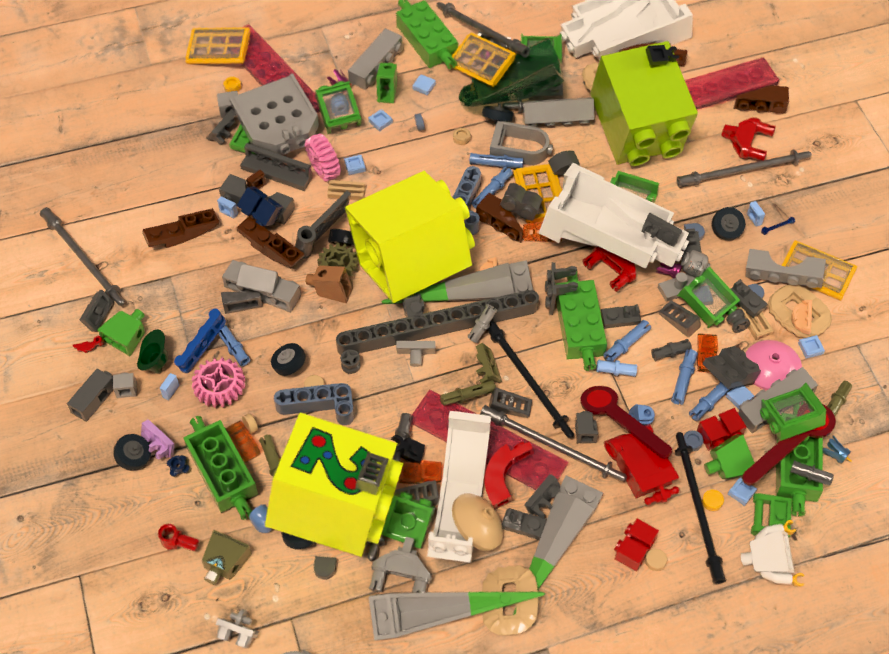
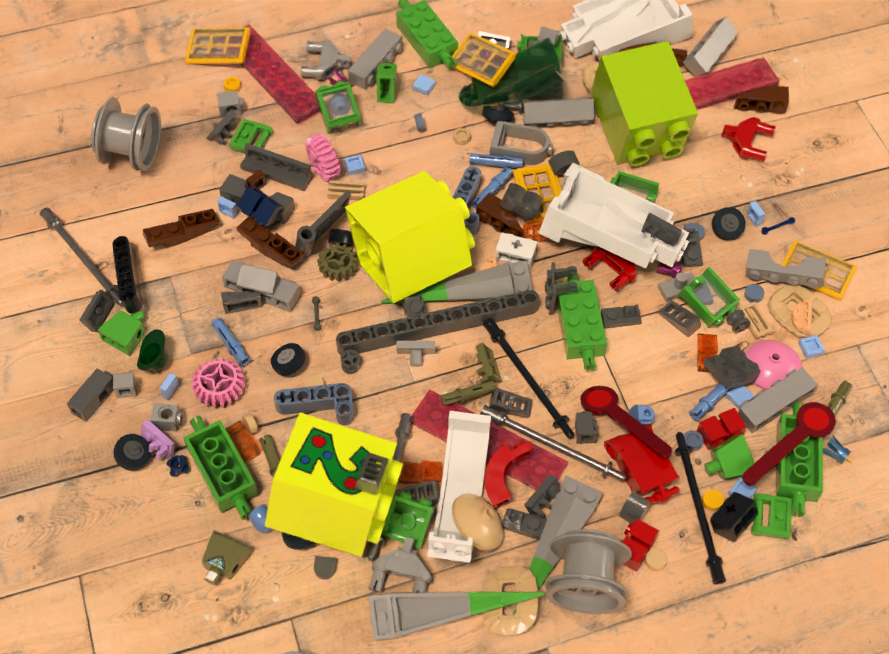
red piece [72,336,104,353] -> none
red axle [158,524,199,551] -> none
blue plate [174,308,226,373] -> none
light grey hips [216,609,259,648] -> none
light grey hinge [229,73,319,155] -> none
medium nougat torso [305,266,353,303] -> none
light blue tile [368,109,393,132] -> none
black plate [391,435,425,465] -> none
flat silver bar [437,2,530,57] -> none
light grey pin [467,304,497,343] -> none
light blue pin [596,359,637,377] -> none
medium blue pin [603,320,651,362] -> none
black plate [646,45,679,65] -> none
dark grey pin [651,339,692,361] -> none
medium blue pin [671,349,698,405] -> none
flat silver bar [676,150,812,188] -> none
light grey head [681,250,710,277] -> none
dark grey plate [731,279,768,318] -> none
white torso [741,520,804,587] -> none
bright green window [760,383,826,441] -> none
dark grey axle [790,460,834,486] -> none
none -> light grey wheel [91,97,161,171]
none -> black beam [112,236,143,314]
none -> light grey brick [150,403,183,432]
none -> light grey connector [301,40,351,81]
none -> dark grey hinge [312,296,321,331]
none -> white brick [495,233,537,269]
none -> light grey plate [538,27,560,47]
none -> light grey wheel [545,529,632,614]
none -> dark grey brick [619,491,650,524]
none -> brick [683,17,738,77]
none -> black brick [710,491,759,542]

